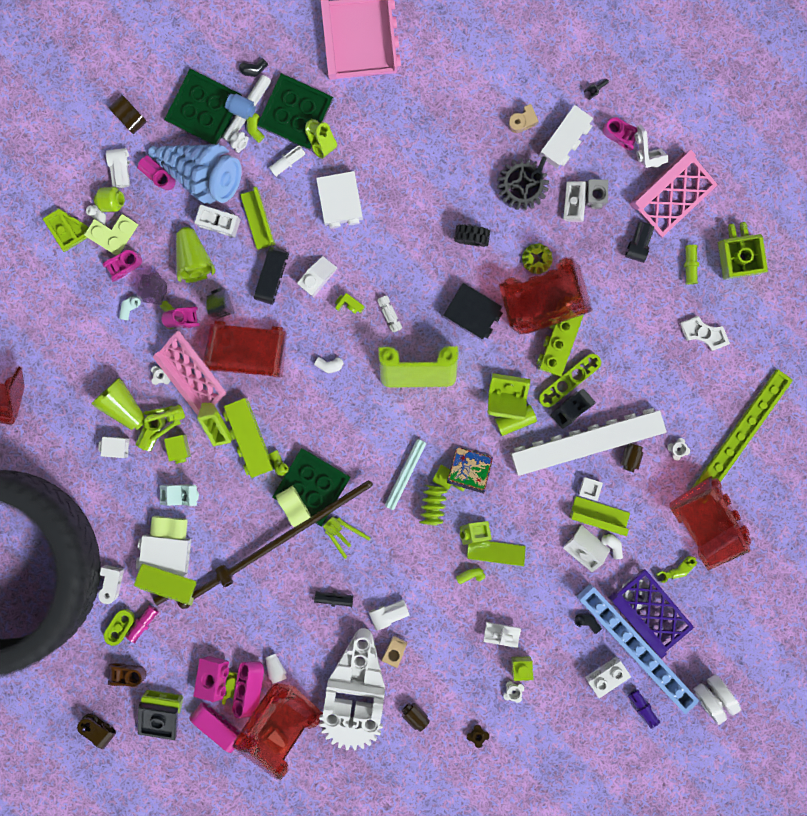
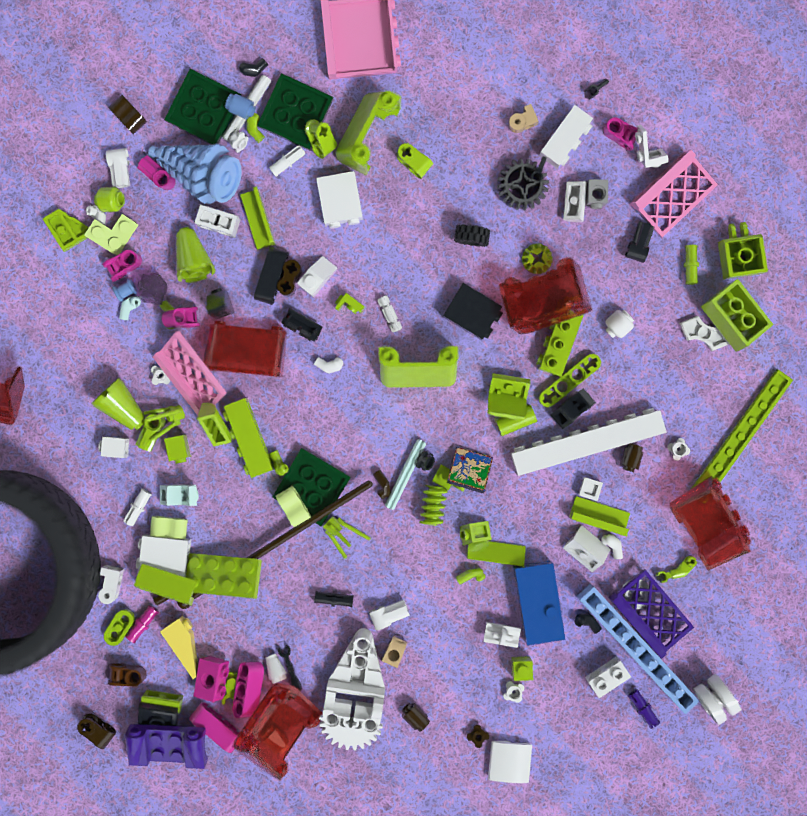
none -> medium blue bush [112,278,138,302]
none -> white axle [124,488,152,526]
none -> dark purple piece [125,724,208,769]
none -> light yellow slope [160,615,198,679]
none -> lime plate [185,553,262,599]
none -> dark brown axle [277,259,302,297]
none -> black piece [278,644,302,693]
none -> black hinge [281,308,323,342]
none -> lime windscreen [336,91,401,176]
none -> dark brown arm [373,470,391,499]
none -> lime piece [397,143,433,179]
none -> black plate [416,451,435,471]
none -> white slope [488,741,532,783]
none -> blue brick [513,560,566,646]
none -> white head [605,310,635,338]
none -> lime brick [700,279,774,352]

